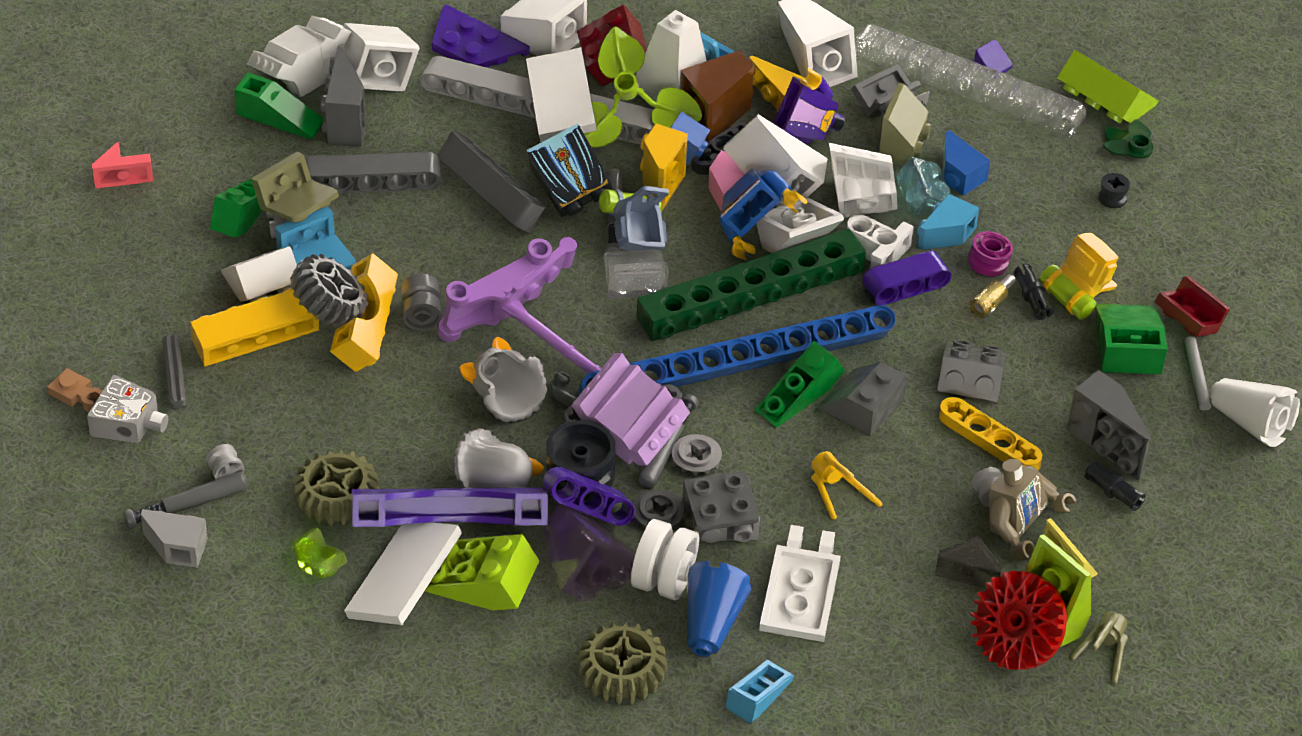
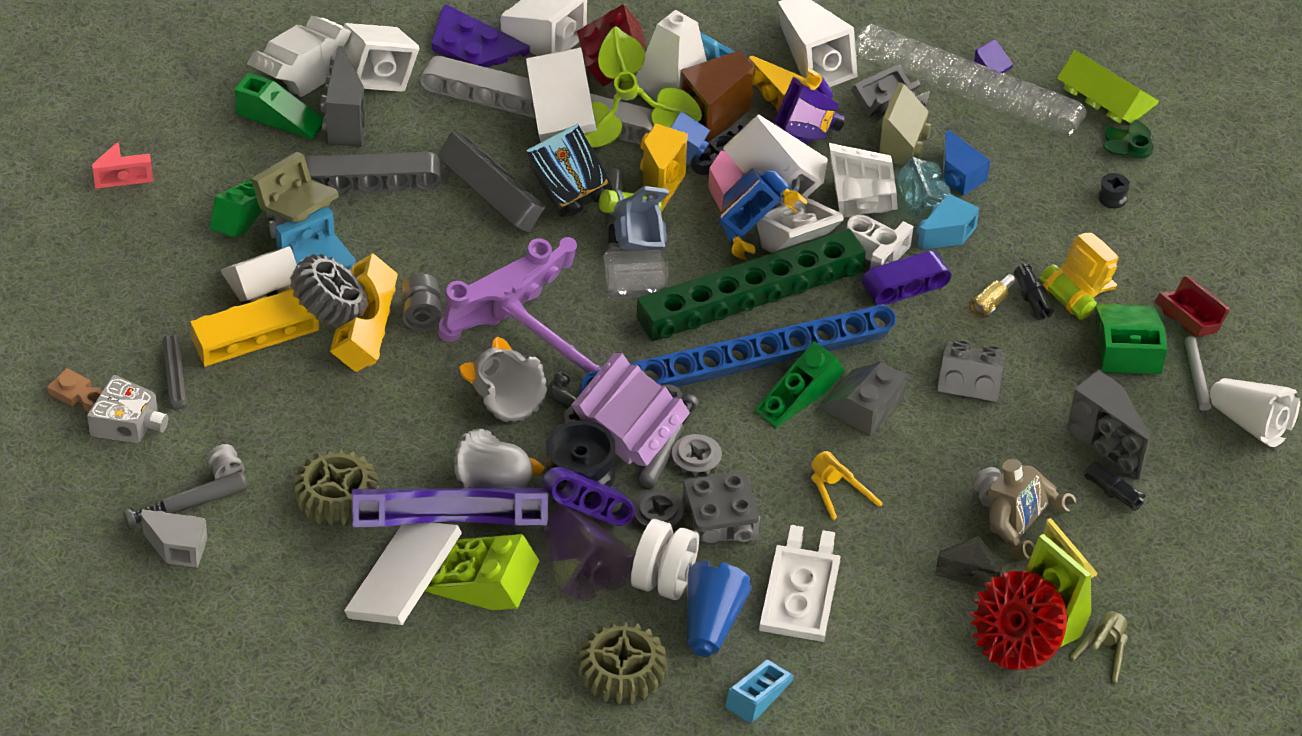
clear neon green bracket [291,528,348,579] -> none
yellow beam [939,397,1042,470] -> none
magenta wheel [967,231,1013,277] -> none

